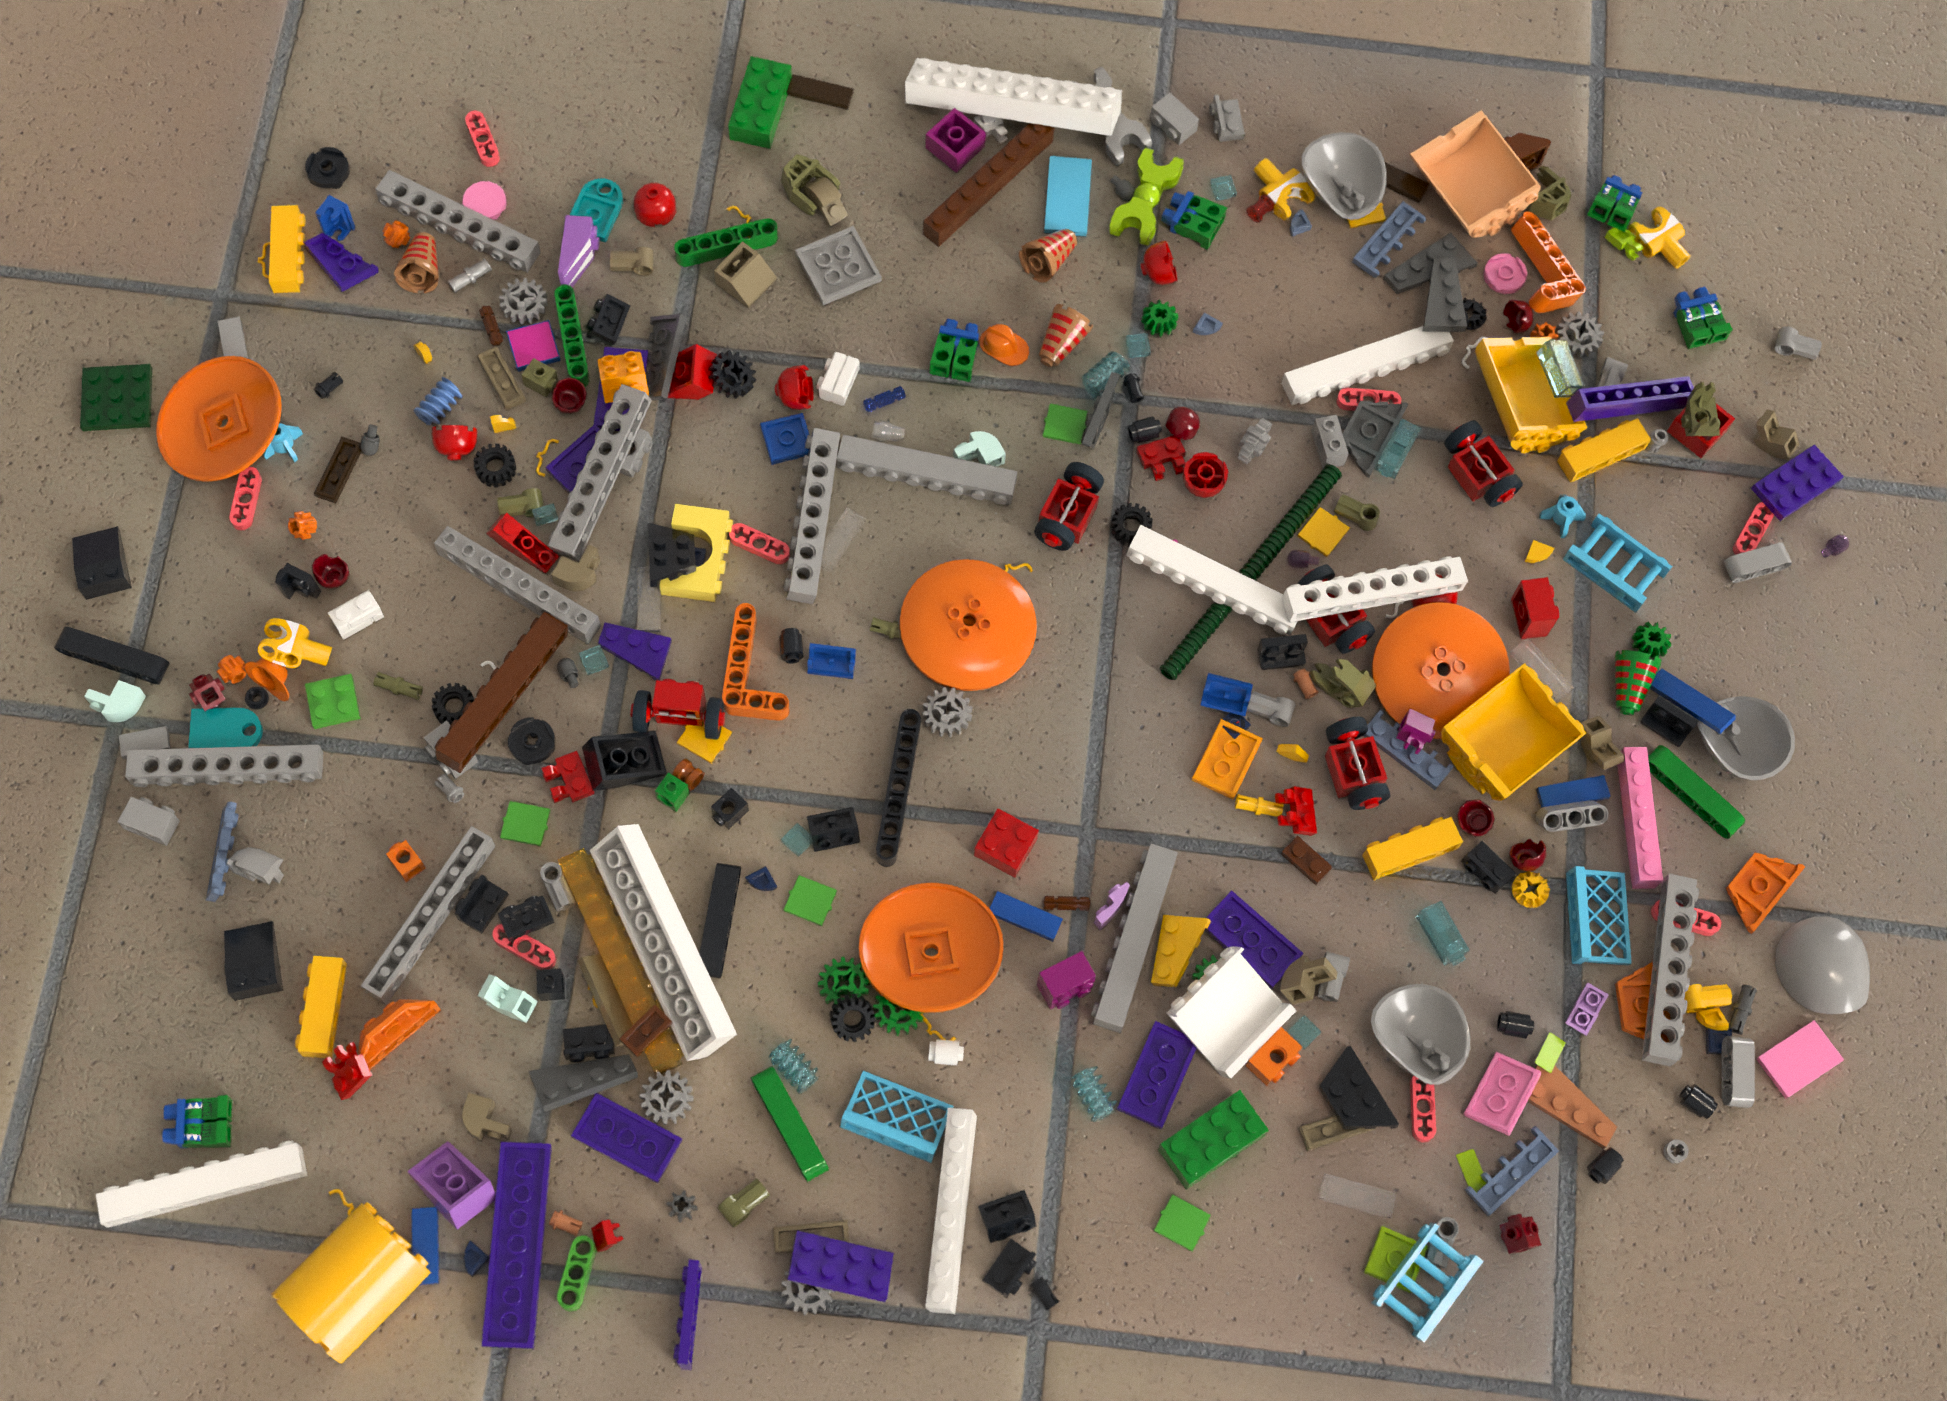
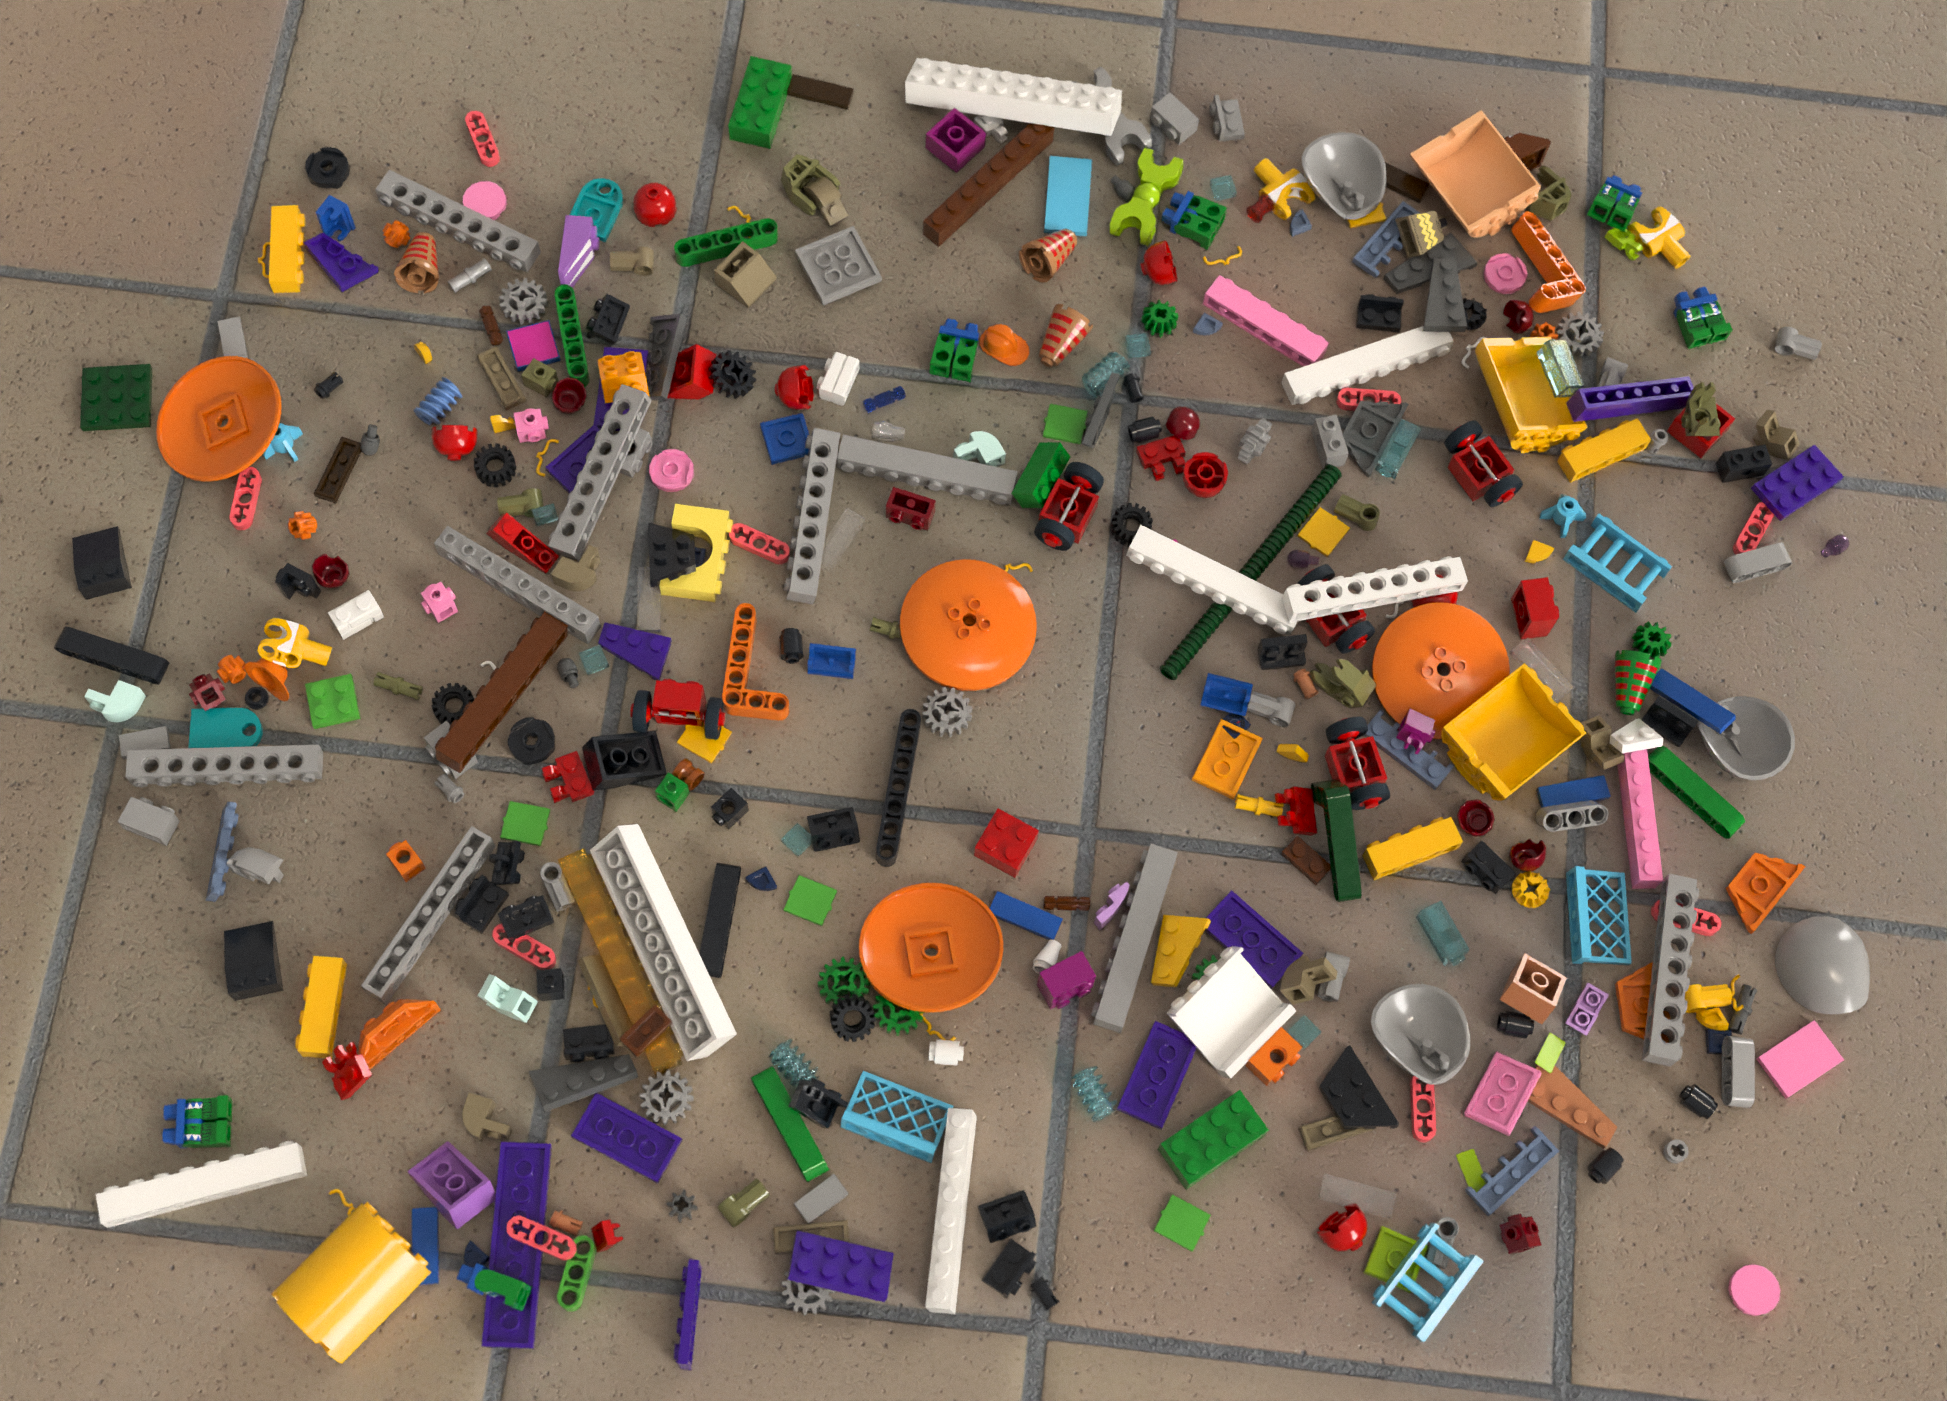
none -> bright pink brick [421,582,458,623]
none -> green hips [457,1263,532,1311]
none -> black hips [488,840,525,885]
none -> coral beam [507,1216,577,1260]
none -> bright pink brick [514,408,549,443]
none -> bright pink tile [649,449,694,492]
none -> black bracket [788,1078,848,1129]
none -> light grey tile [794,1174,849,1224]
none -> dark red brick [886,487,936,531]
none -> green brick [1011,442,1070,508]
none -> white cone [1032,939,1062,974]
none -> yellow piece [1203,246,1242,265]
none -> bright pink brick [1203,275,1329,367]
none -> dark green beam [1311,779,1362,902]
none -> red cylinder [1317,1203,1368,1251]
none -> black bracket [1356,294,1404,333]
none -> dark tan torso [1395,211,1447,258]
none -> nougat brick [1500,953,1567,1024]
none -> white wing [1609,719,1663,753]
none -> black brick [1716,444,1772,483]
none -> bright pink tile [1728,1265,1780,1316]
none -> yellow piece [1731,974,1744,1011]

